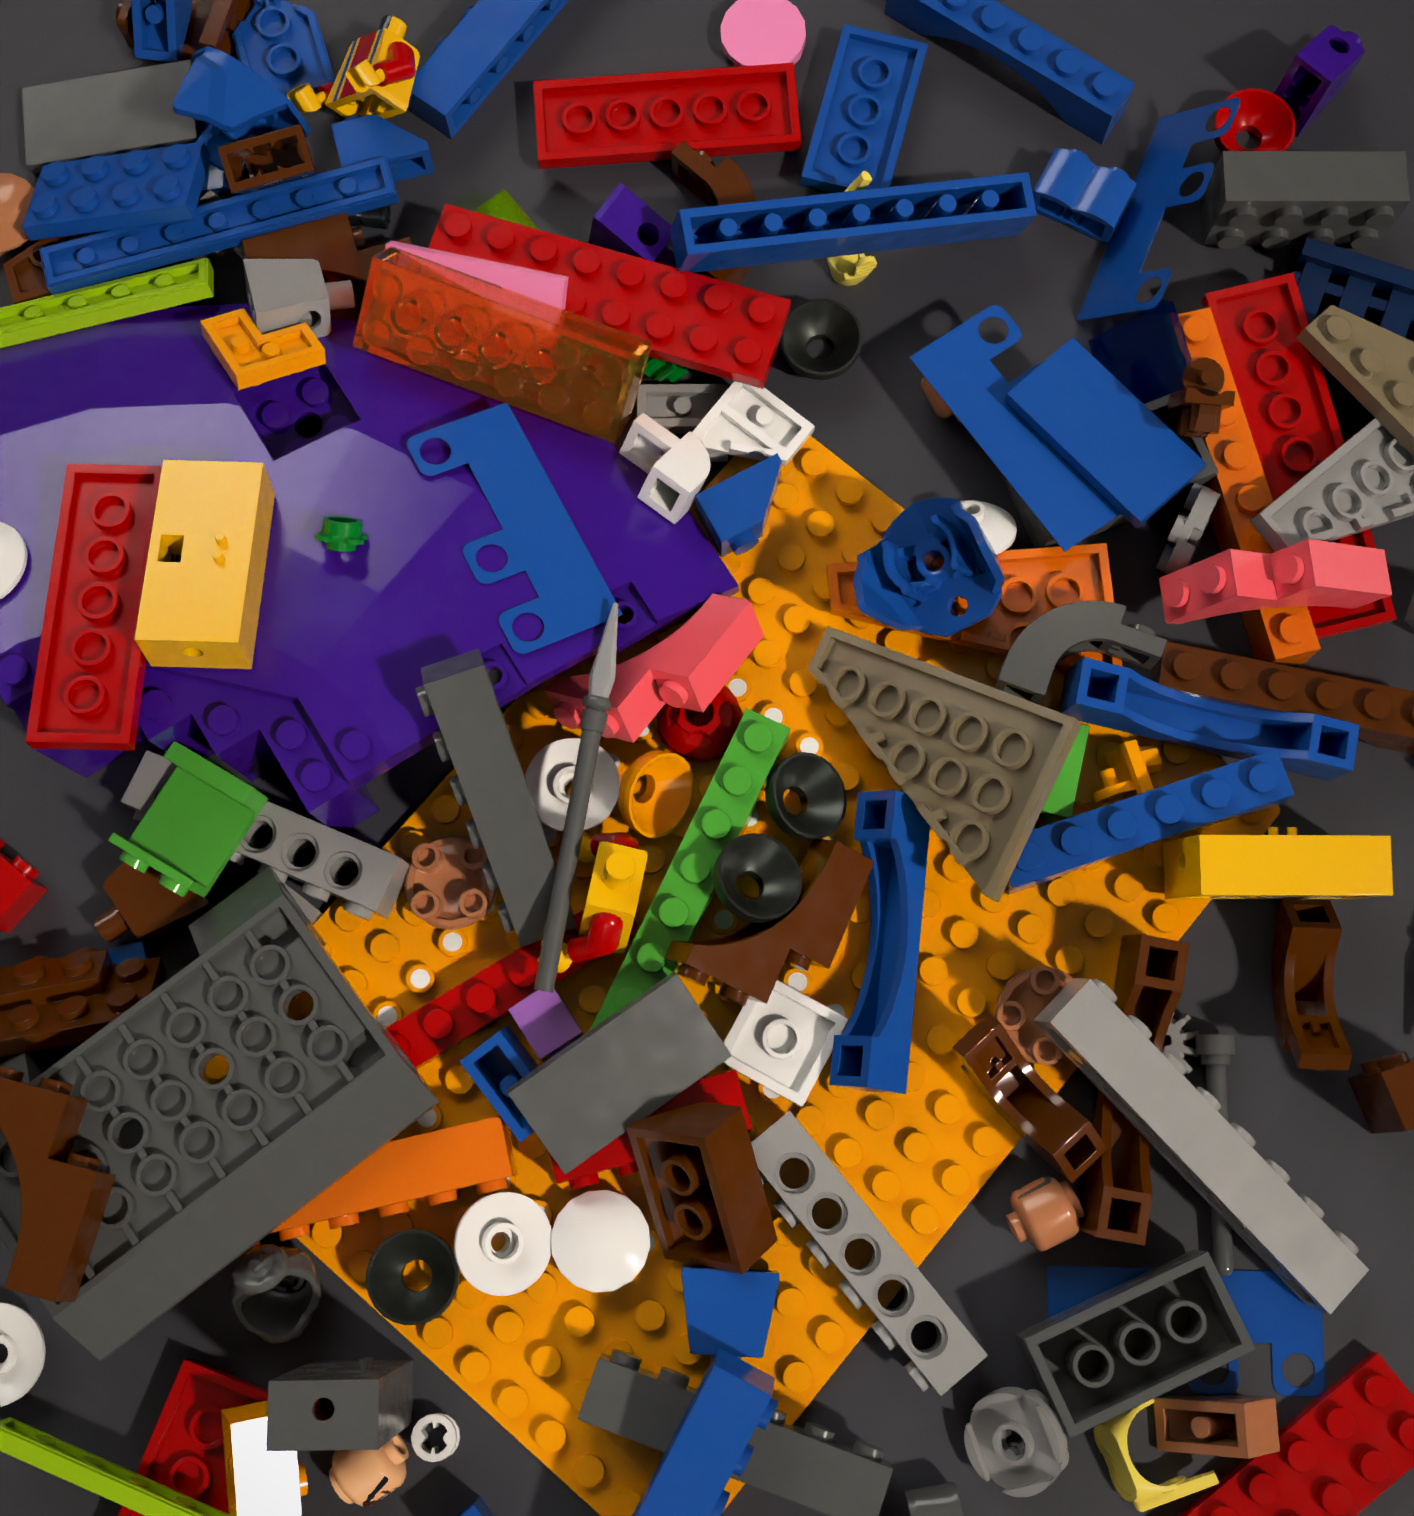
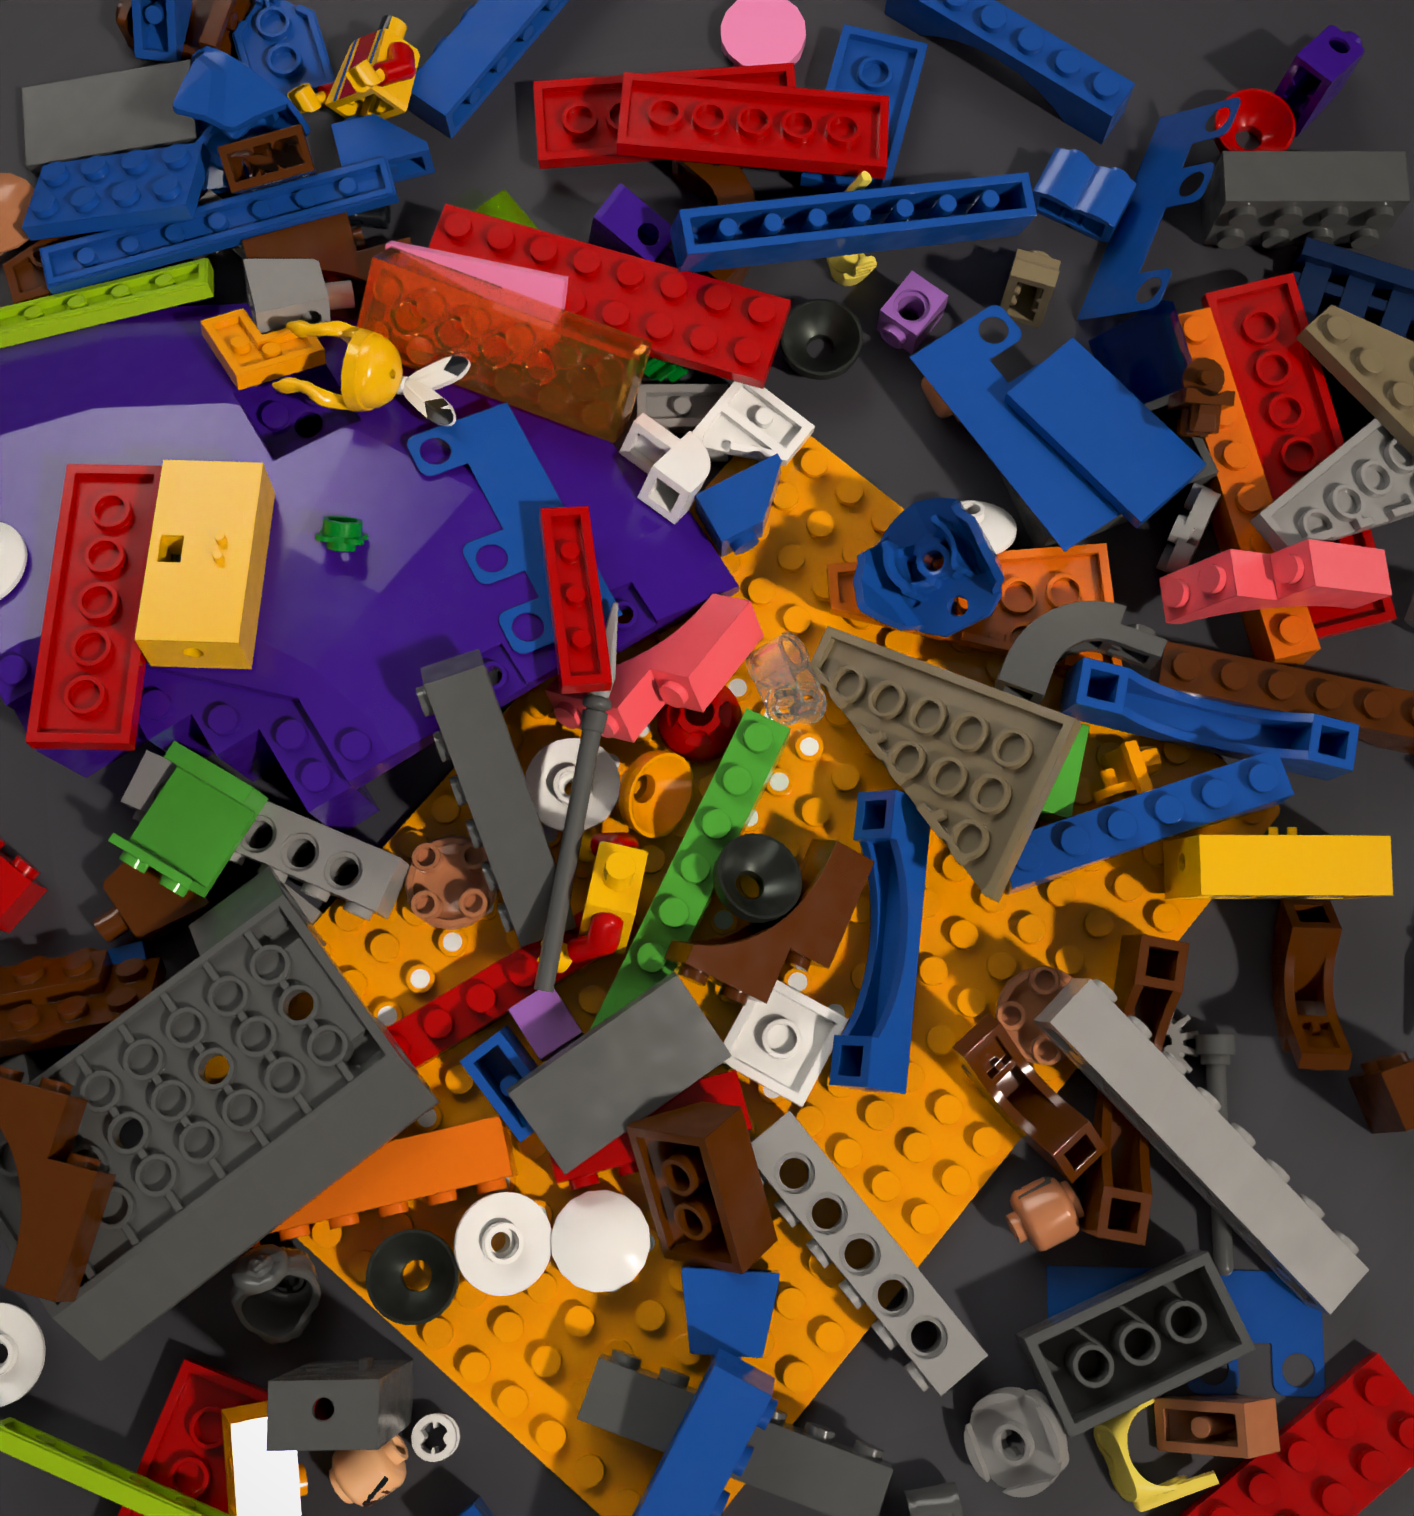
pearl dark grey piece [765,752,847,841] -> none
none -> yellow hair [272,320,471,427]
none -> red plate [539,506,612,694]
none -> red plate [616,72,889,179]
none -> clear piece [746,632,827,726]
none -> medium lavender brick [876,271,949,355]
none -> dark tan arch [1000,249,1061,328]

